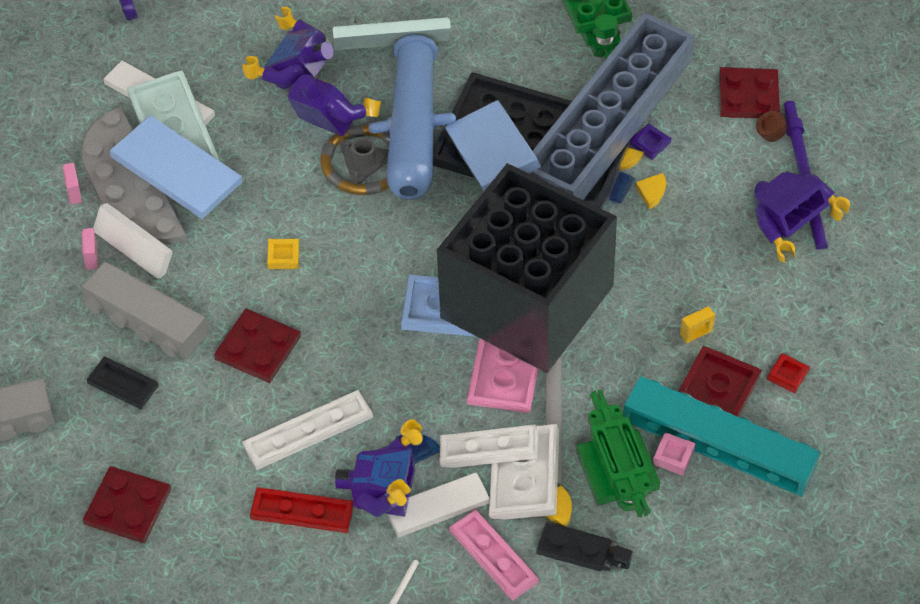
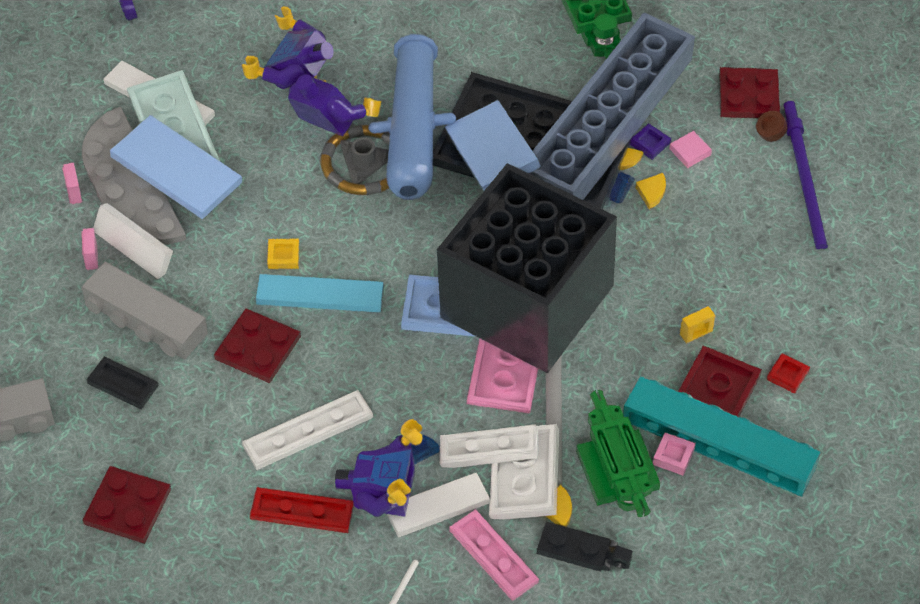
light aqua tile [332,17,451,50] -> none
dark purple torso [754,172,850,263] -> none
none -> medium azure tile [256,274,384,312]
none -> bright pink tile [669,131,712,168]

